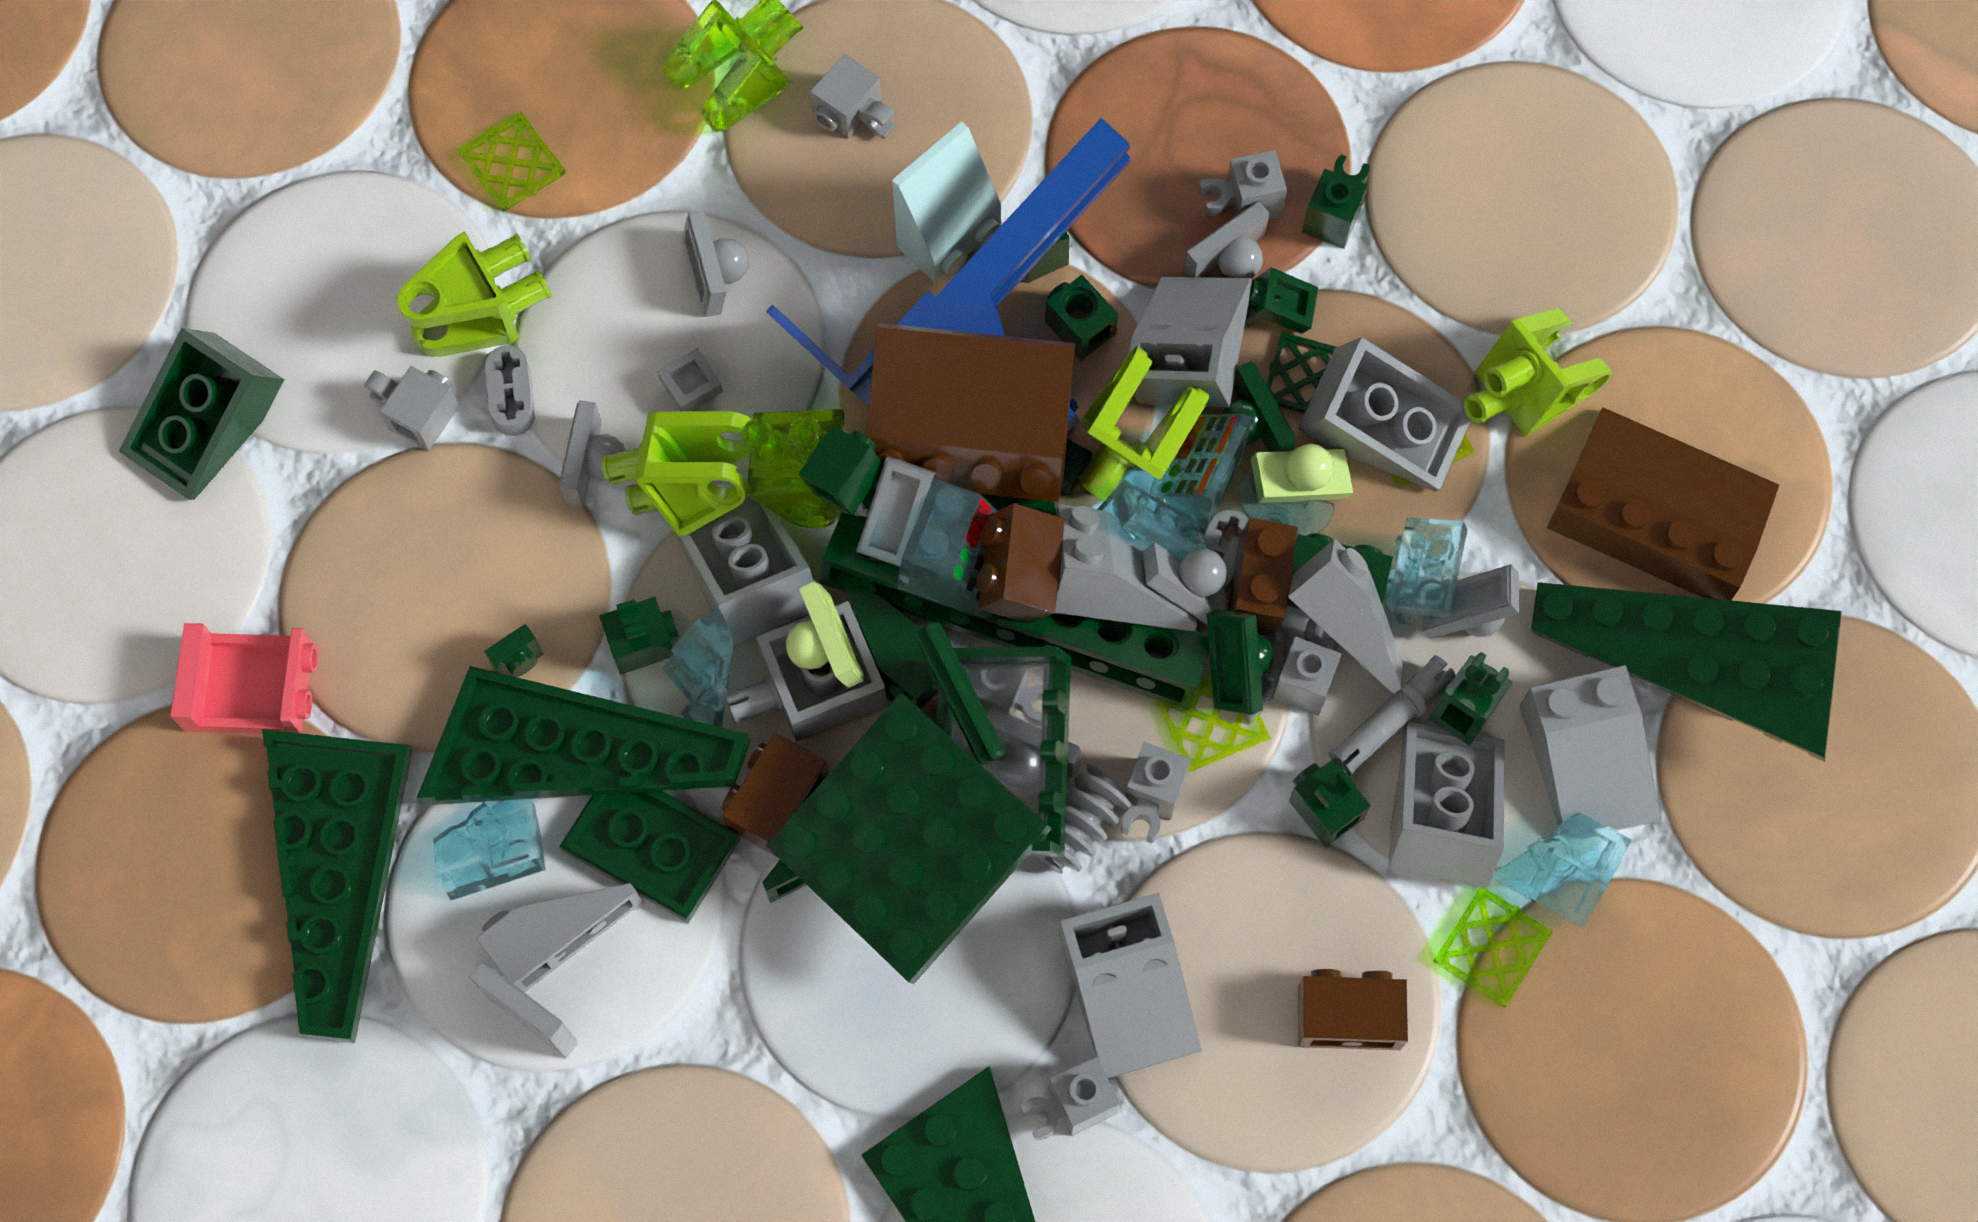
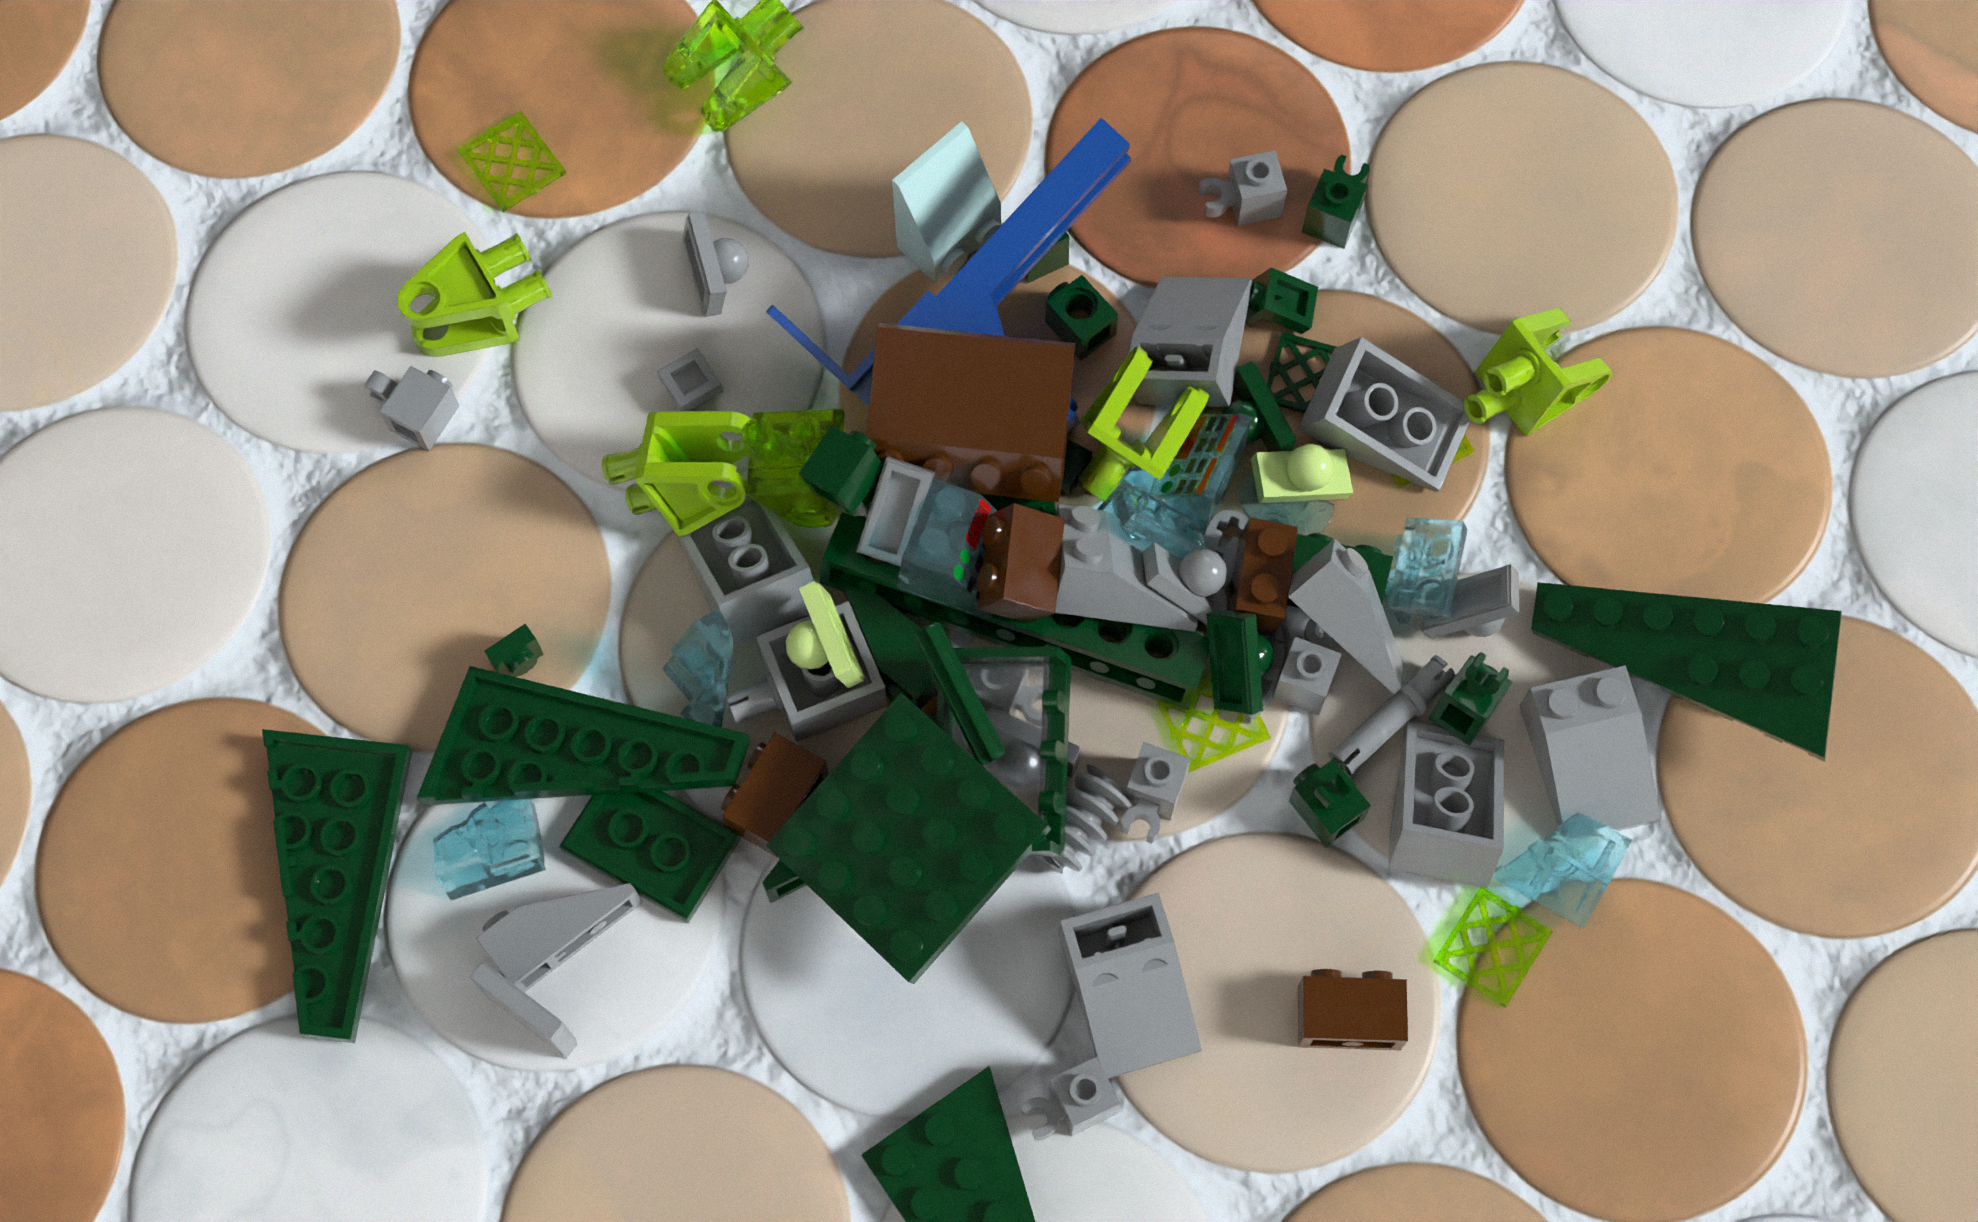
dark green slope [119,328,285,500] -> none
coral panel [170,623,318,734] -> none
light grey beam [485,345,535,436] -> none
light grey tile [558,400,626,508] -> none
dark green brick [599,597,679,675] -> none
light grey brick [810,54,895,139] -> none
light grey tile [1184,202,1269,279] -> none
reddish brown slope [1547,407,1779,600] -> none

